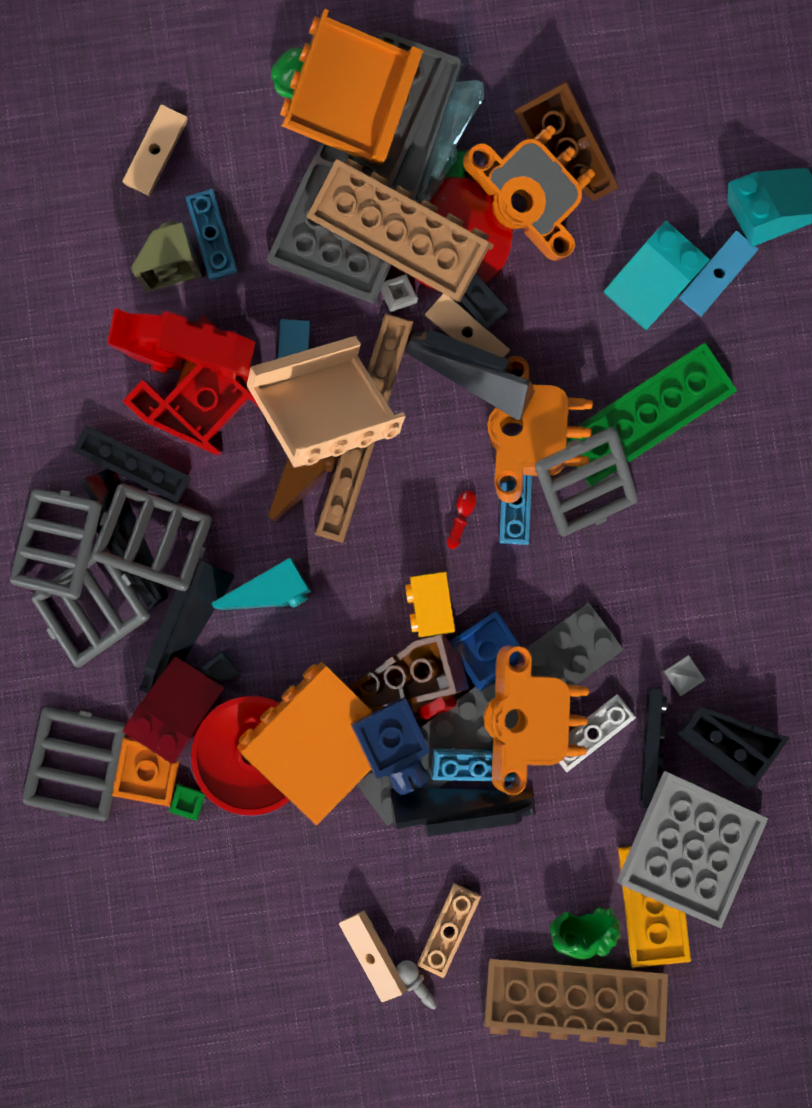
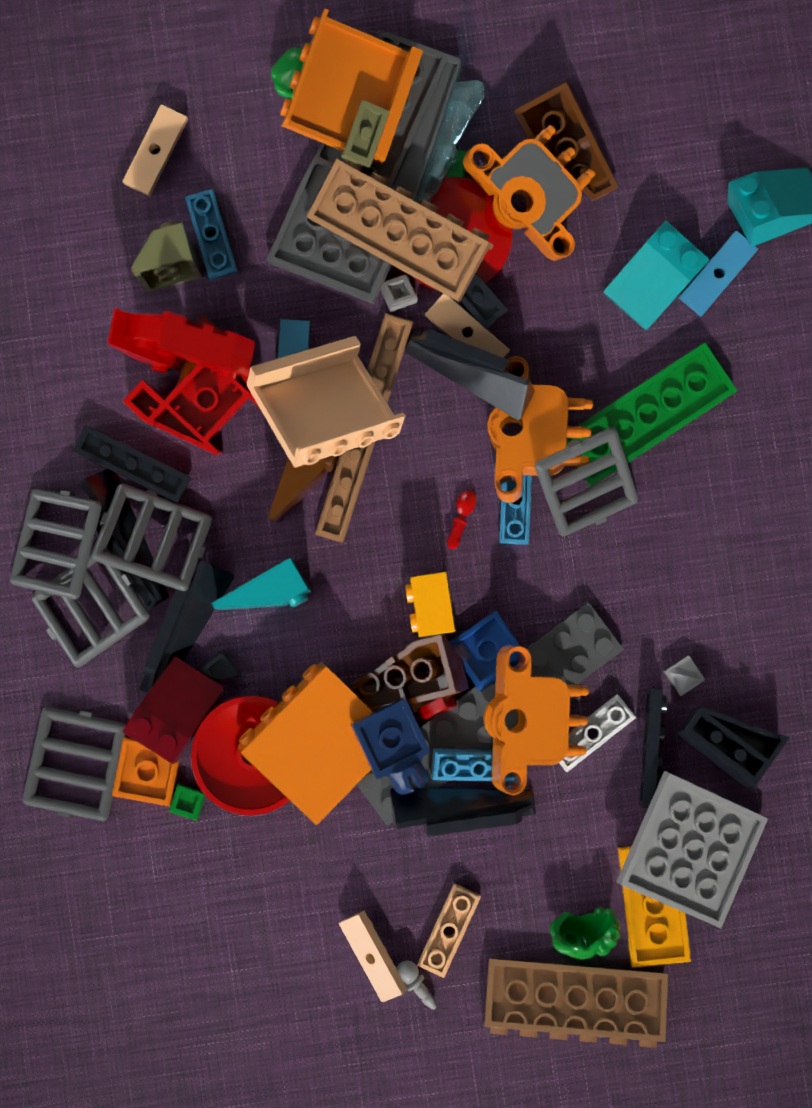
none -> olive plate [341,100,390,169]

